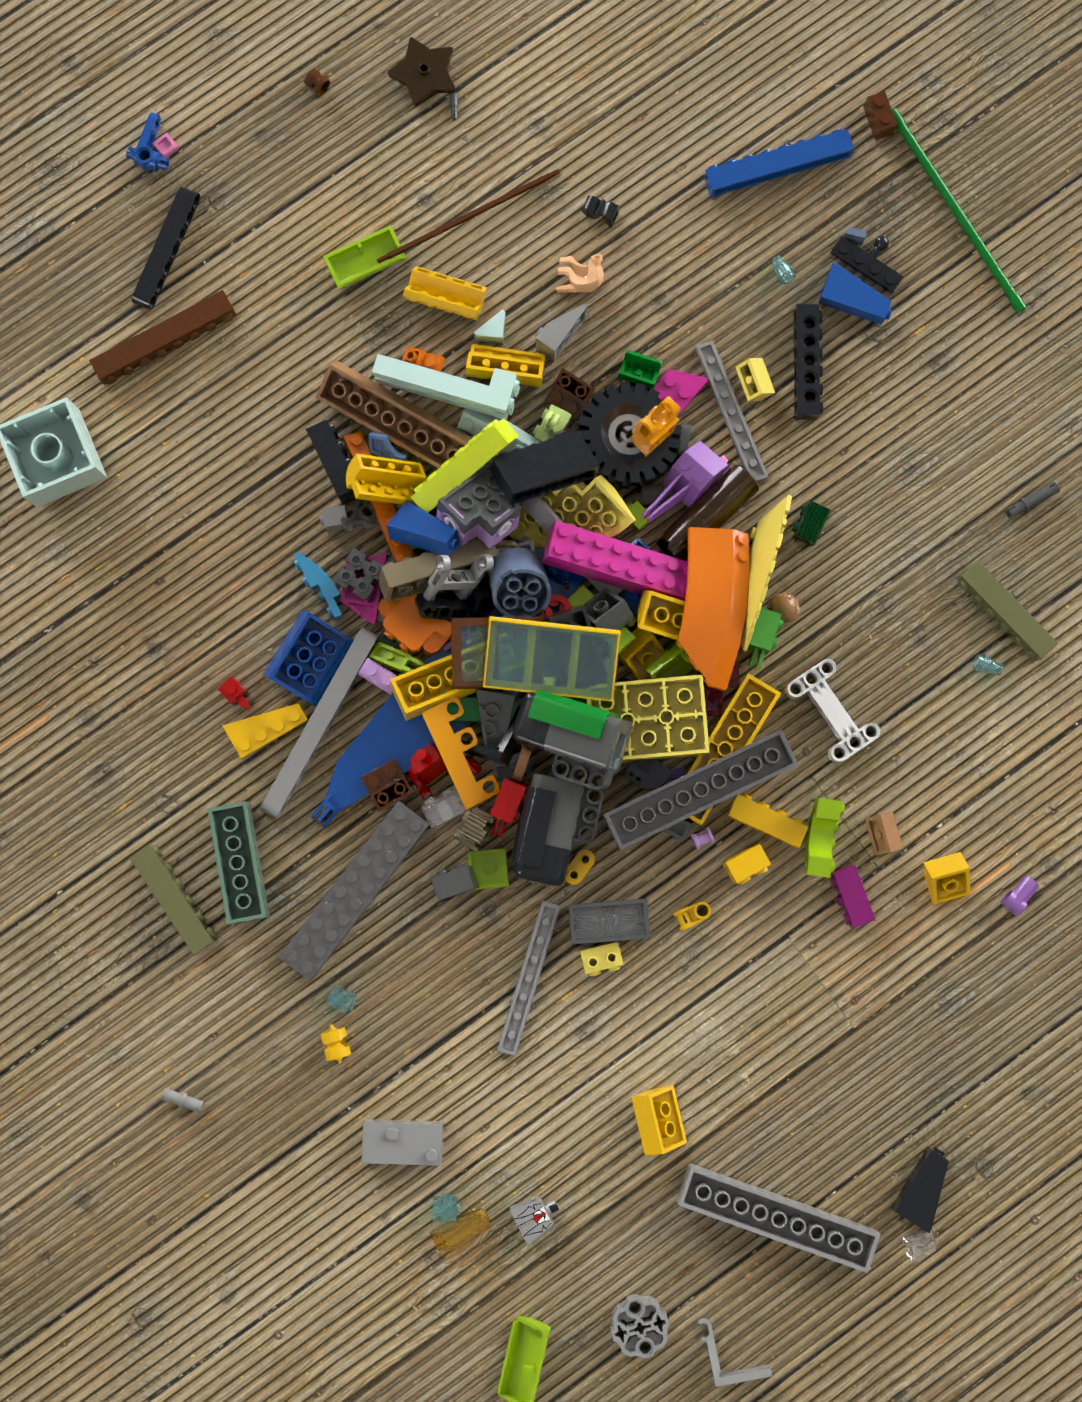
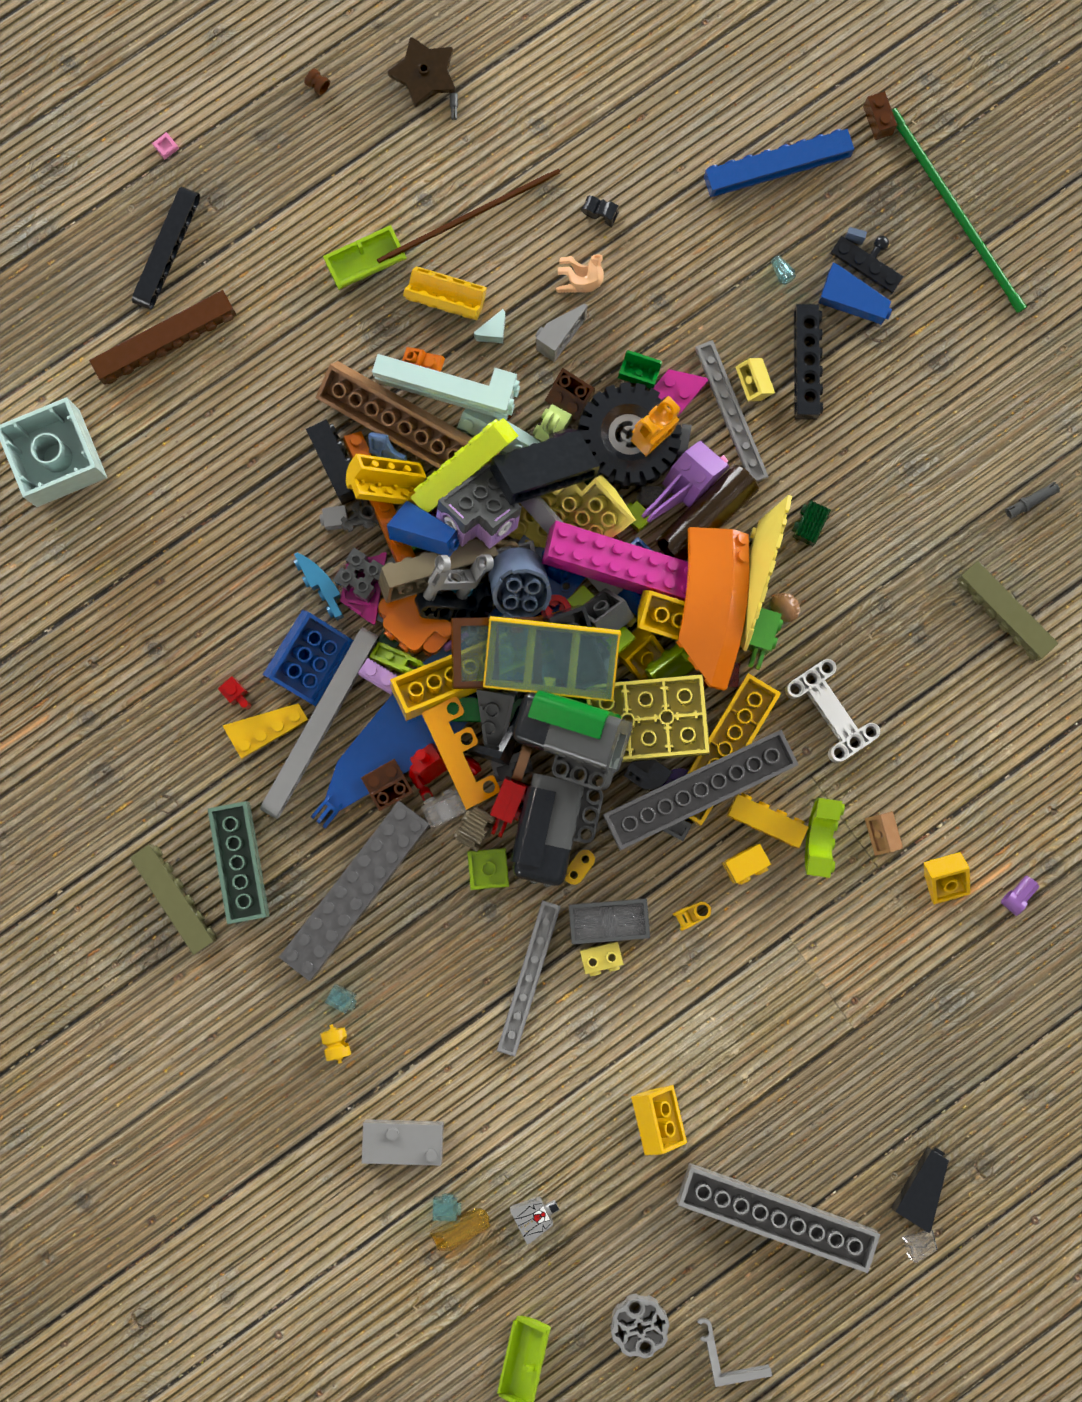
blue piece [126,112,169,171] -> none
light grey pin [162,1088,204,1113] -> none
dark grey brick [431,863,479,901] -> none
yellow brick [466,344,546,387] -> none
lavender bush [690,827,715,850] -> none
clear pink slope [704,684,725,717] -> none
magenta brick [829,865,876,928] -> none
clear light blue cone [973,654,1004,675] -> none

